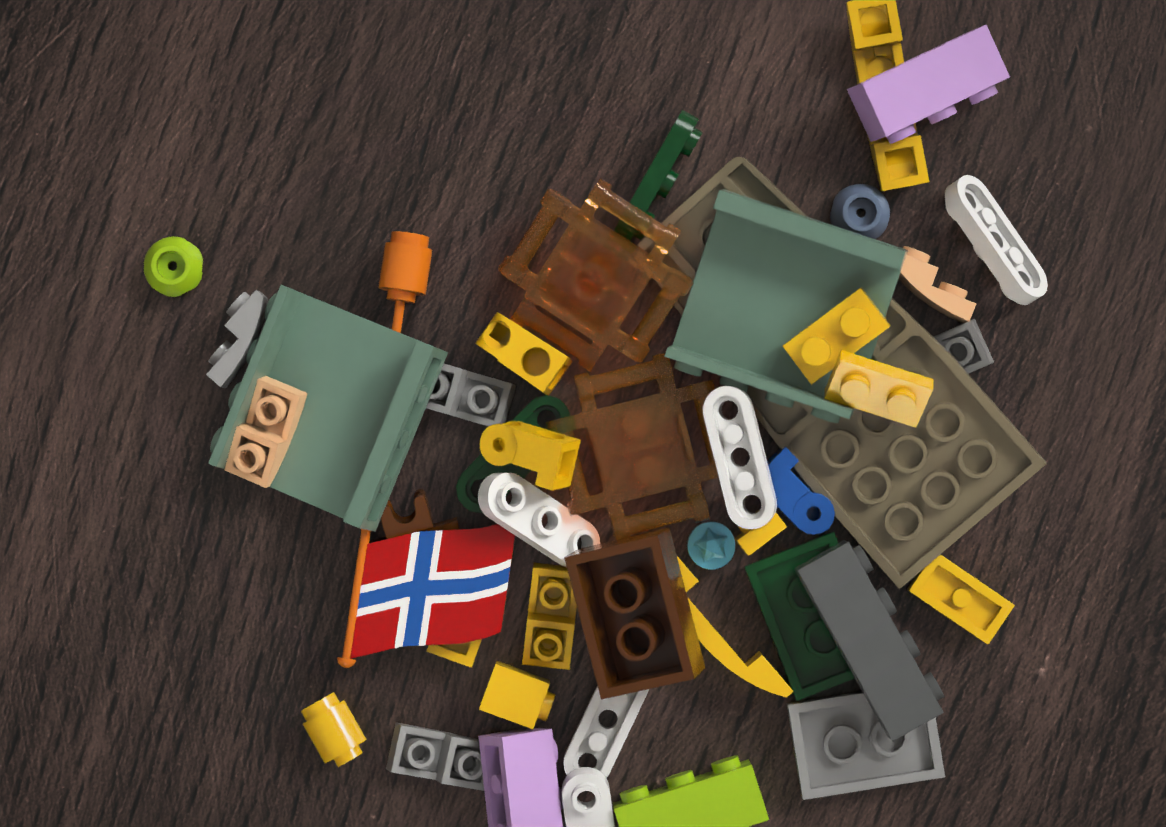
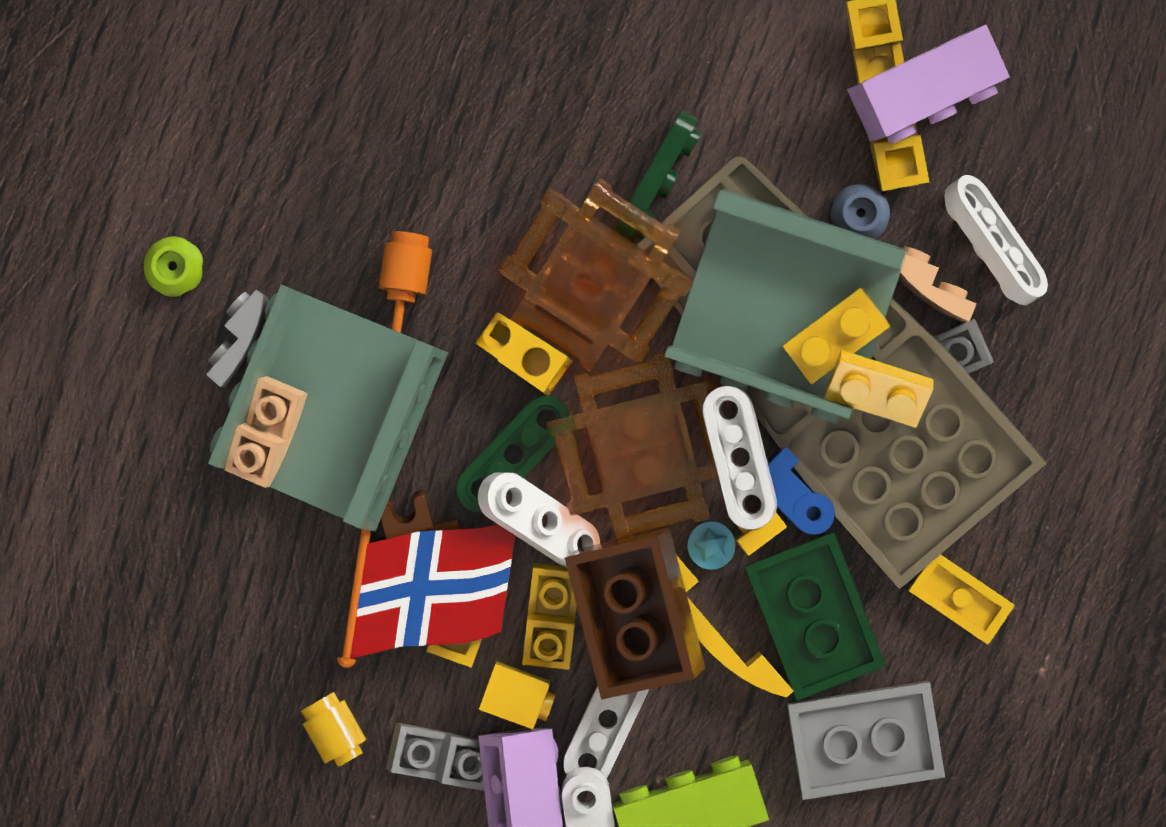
light grey slope [426,364,517,426] -> none
yellow leg [480,421,581,491] -> none
dark grey brick [794,540,945,741] -> none

